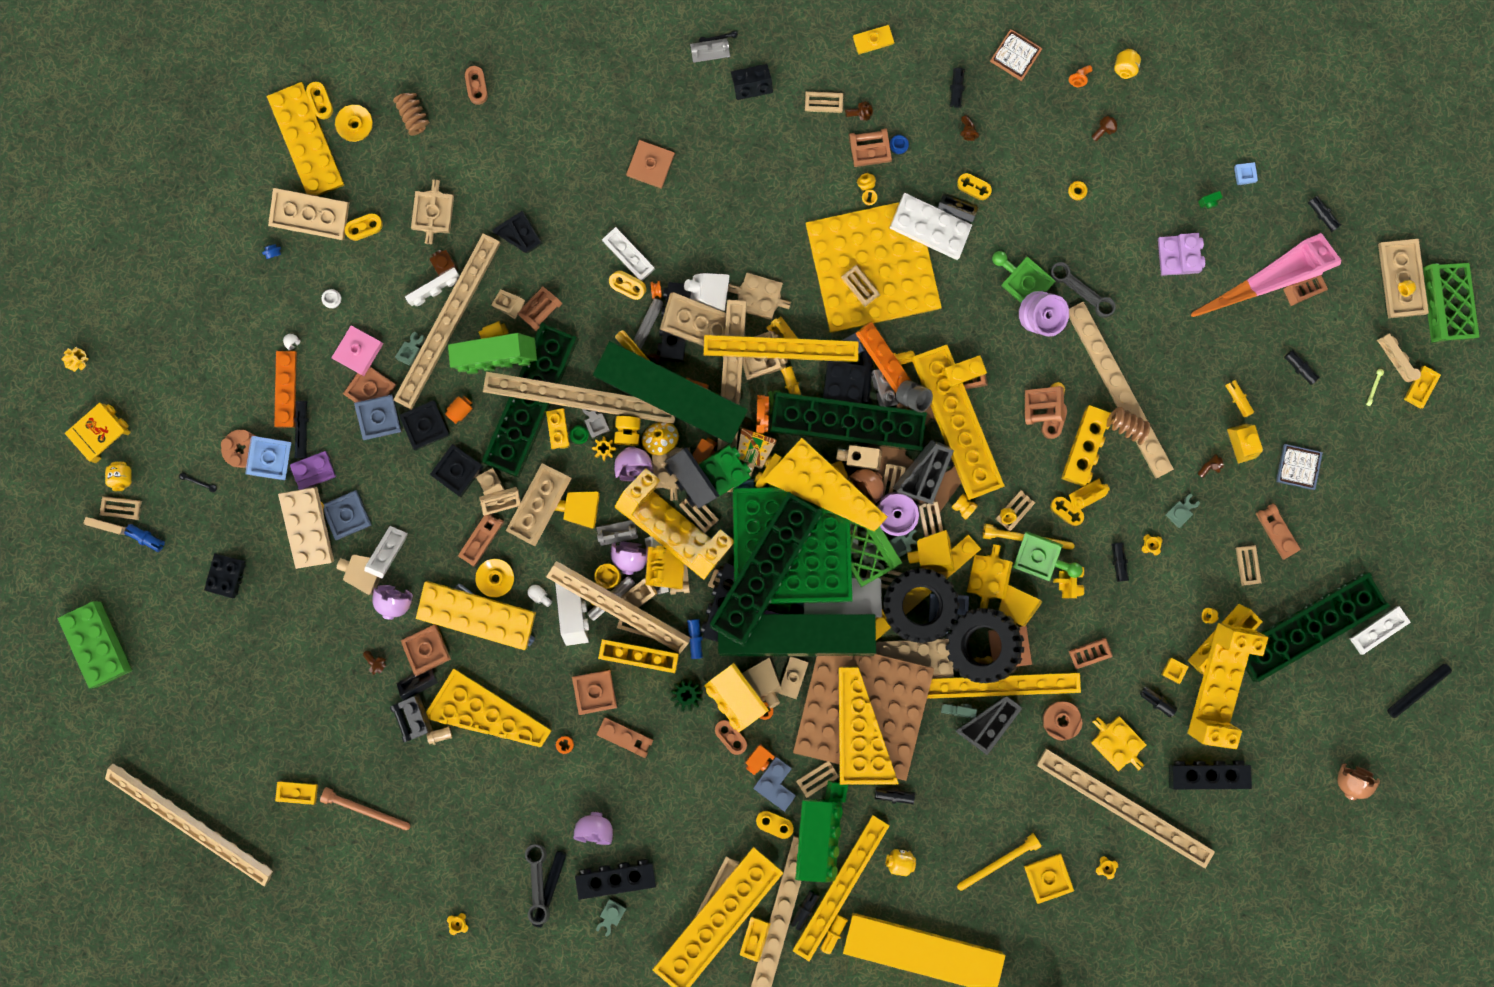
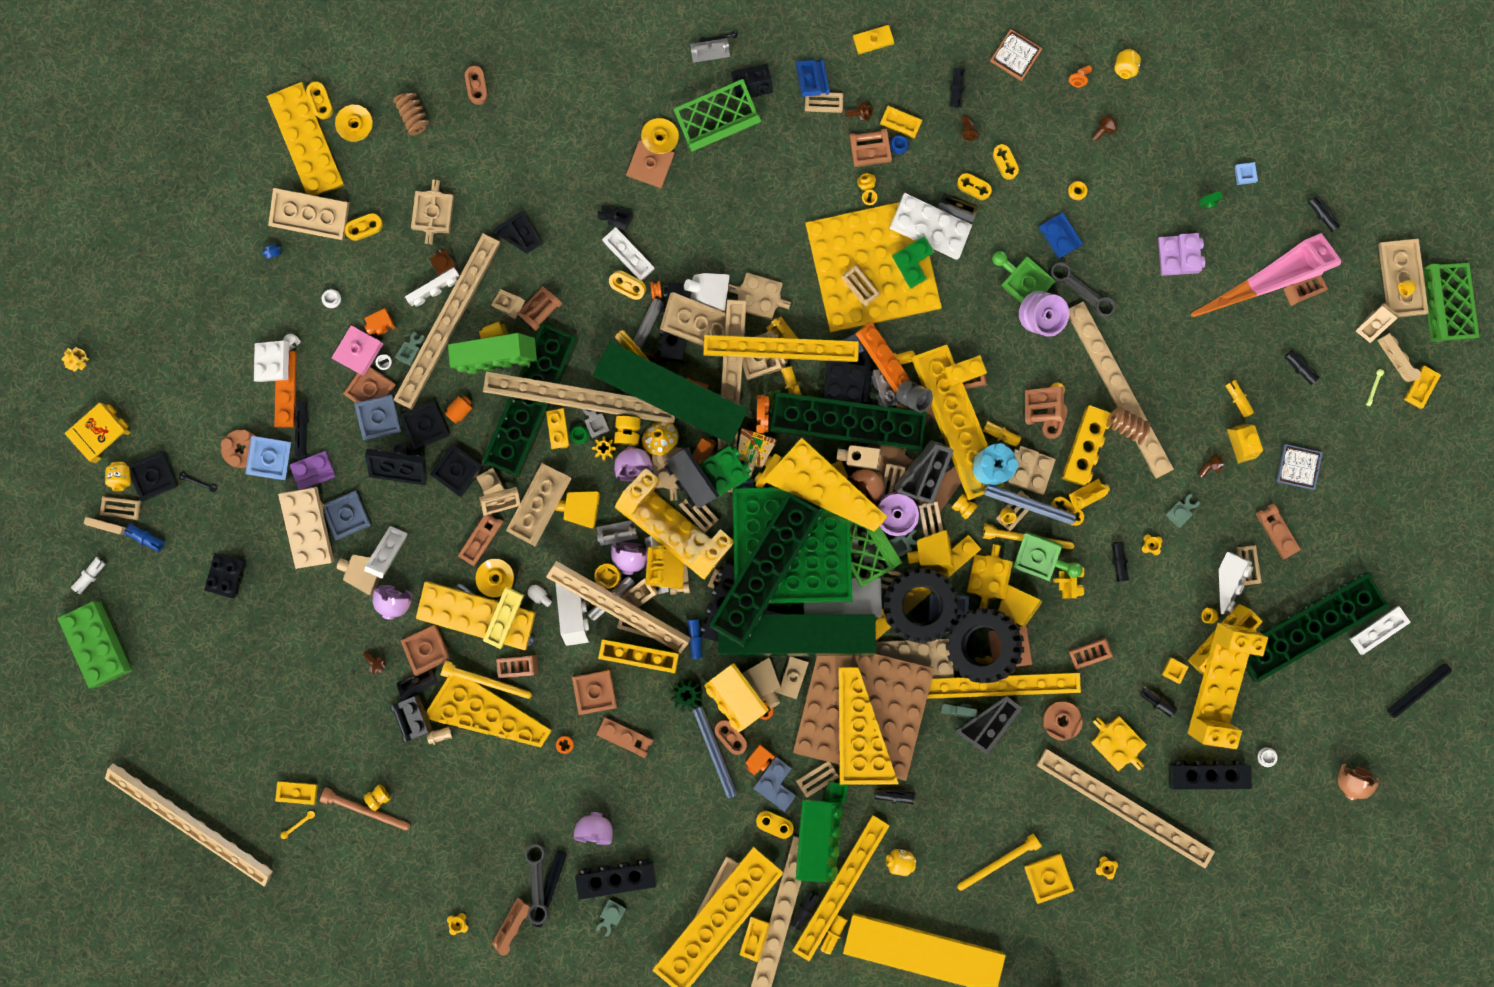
none -> white pin [71,557,106,594]
none -> black plate [128,451,179,502]
none -> white plate [254,340,289,382]
none -> yellow hinge [280,811,315,839]
none -> yellow wheel [363,784,391,811]
none -> orange brick [364,308,396,335]
none -> black plate [365,444,427,486]
none -> white hinge [376,354,392,370]
none -> yellow piece [440,660,532,699]
none -> light yellow plate [483,587,524,649]
none -> nougat plate [492,897,530,956]
none -> nougat slope [496,655,539,678]
none -> black plate [597,205,633,230]
none -> yellow dish [641,118,679,154]
none -> bright green fence [673,79,761,152]
none -> sand blue axle [693,706,737,798]
none -> blue plate [796,59,830,97]
none -> yellow plate [880,106,922,139]
none -> green plate [892,236,935,289]
none -> medium azure brick [973,443,1018,486]
none -> yellow axle [983,421,1021,447]
none -> sand blue axle [984,485,1076,525]
none -> yellow beam [993,144,1019,180]
none -> tan plate [1007,446,1056,495]
none -> blue plate [1039,212,1083,259]
none -> white slope [1219,552,1253,614]
none -> white plate [1257,747,1277,767]
none -> tan slope [1356,303,1399,343]

